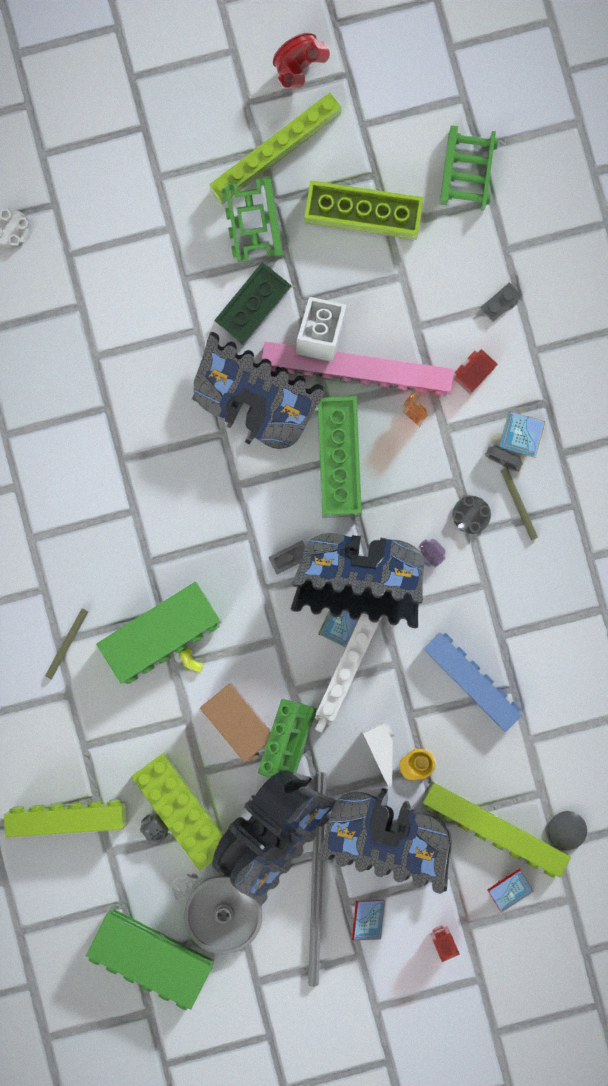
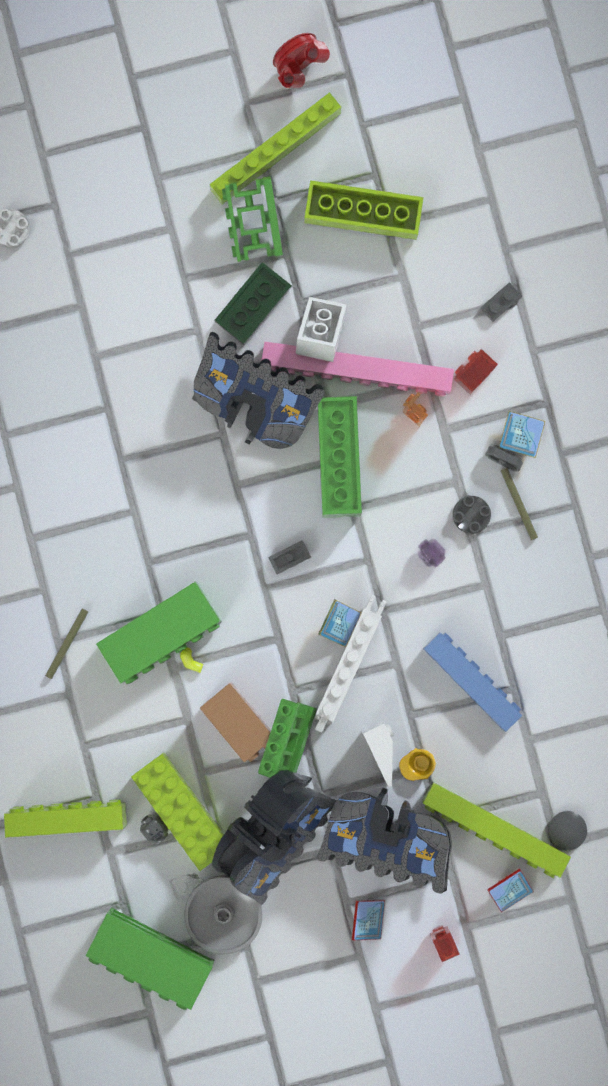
animal [290,533,425,629] -> none
light grey axle [308,772,326,987] -> none
bright green fence [439,125,498,210] -> none

